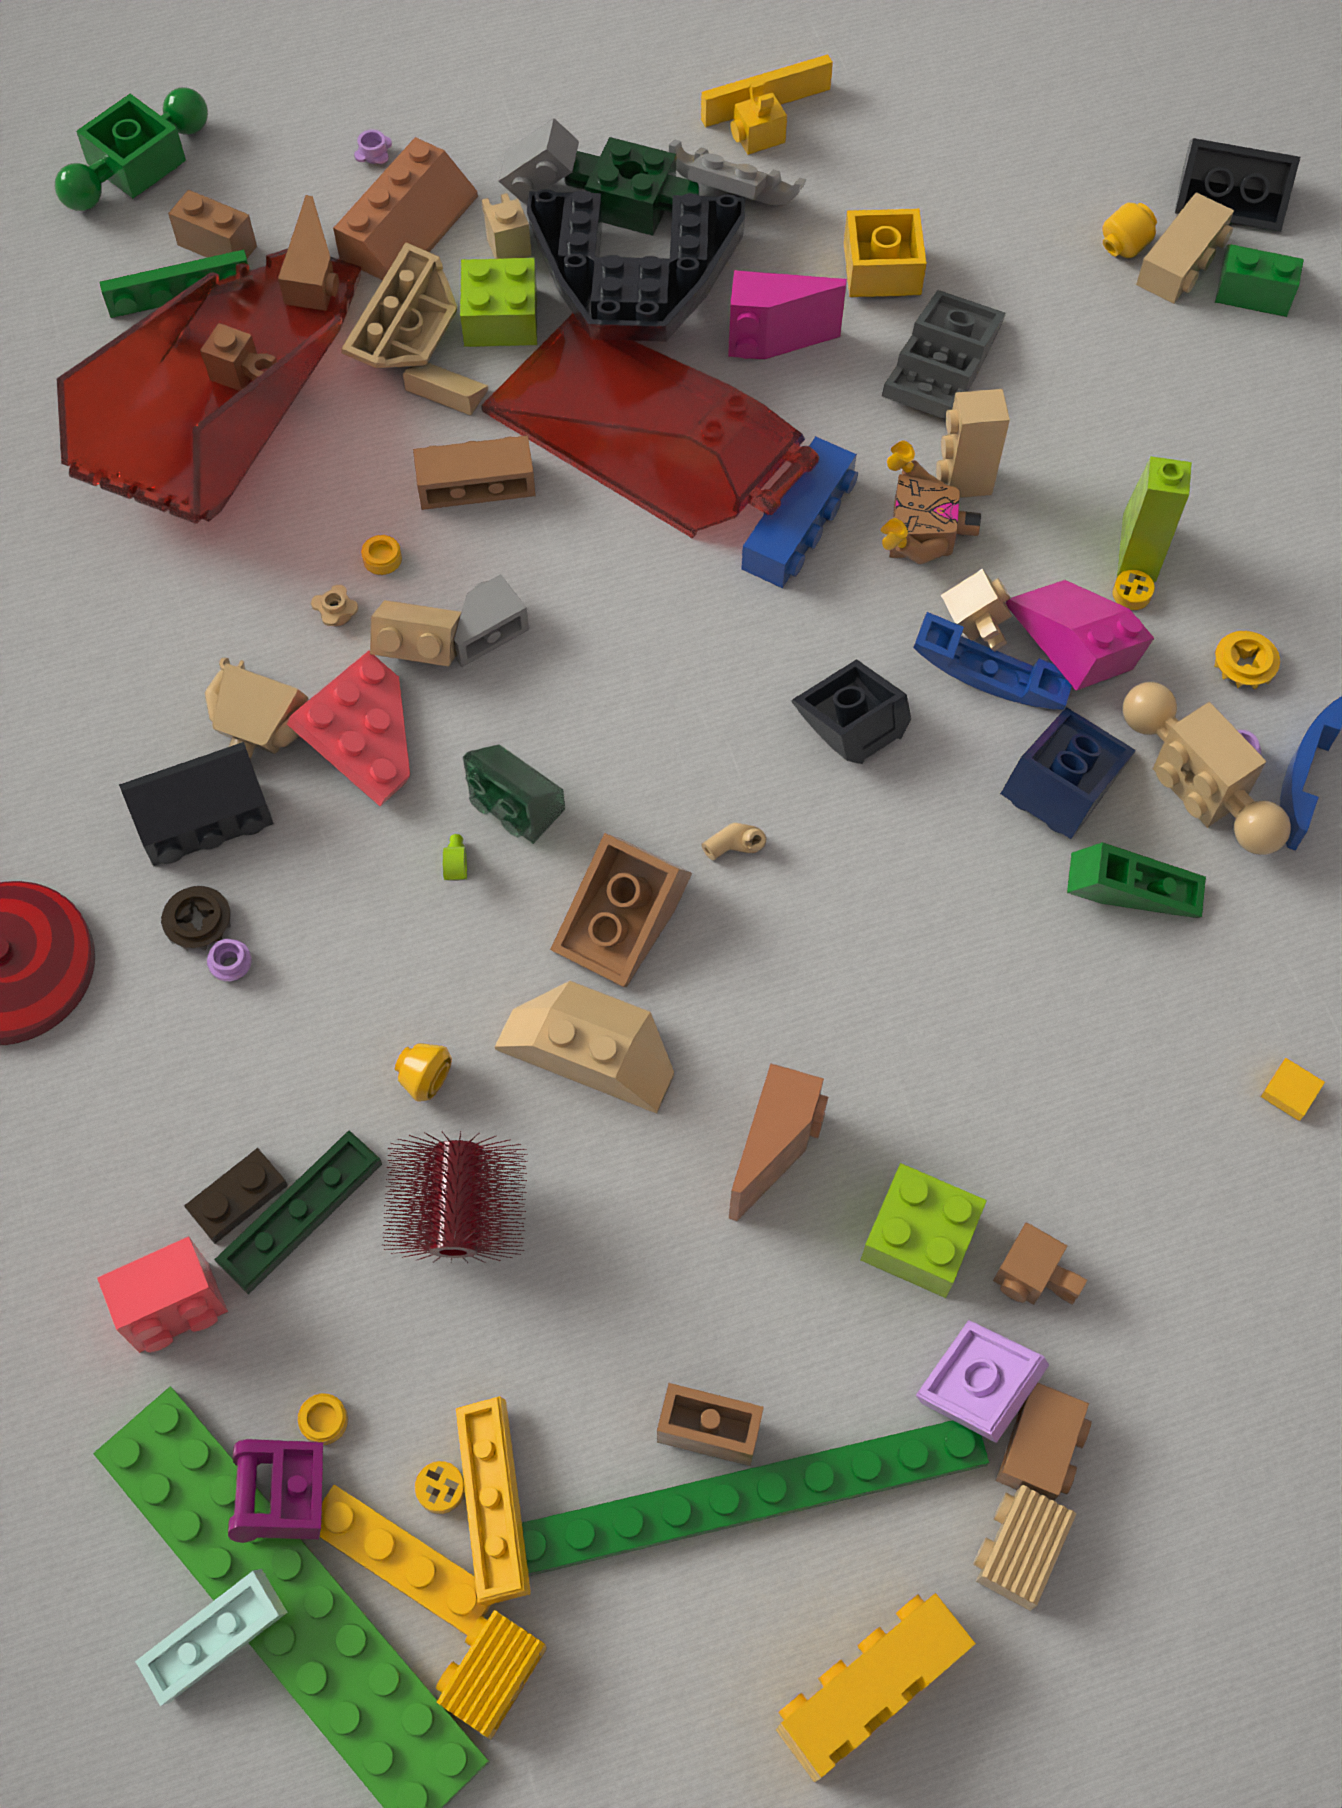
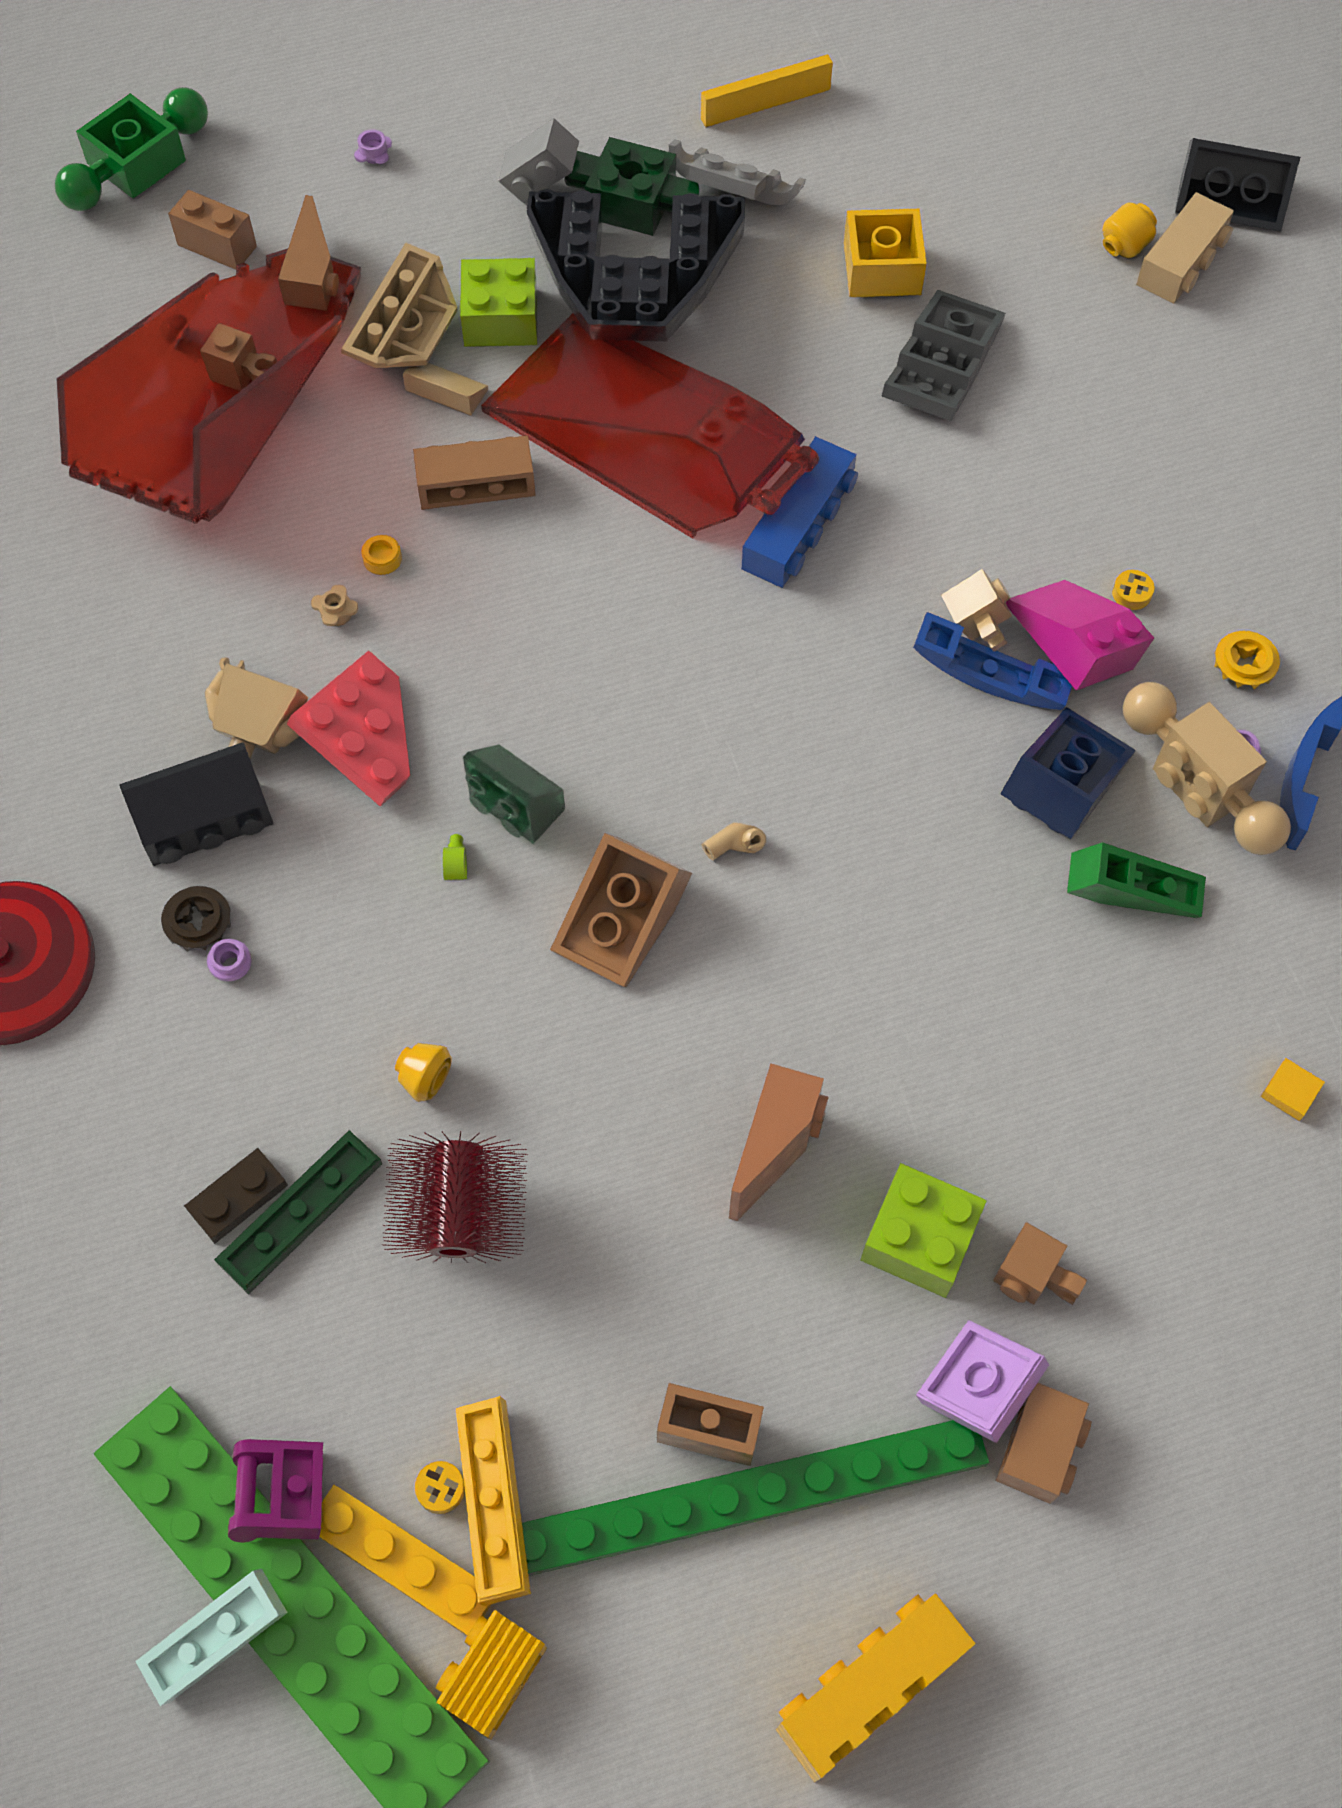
coral brick [97,1236,228,1353] -> none
green plate [99,250,254,318] -> none
yellow tile [298,1393,348,1445] -> none
nougat slope [333,137,478,280] -> none
tan brick [370,600,461,666] -> none
light grey slope [454,574,529,667] -> none
tan brick [482,193,532,259] -> none
tan wedge [495,981,674,1114] -> none
dark pink slope [728,270,847,360] -> none
yellow brick [731,79,787,155] -> none
black slope [791,659,911,764] -> none
medium nougat torso [881,440,981,564] -> none
tan brick [936,389,1010,498] -> none
tan brick [973,1485,1076,1611] -> none
lime slope [1117,456,1192,582] -> none
green slope [1215,244,1304,317] -> none

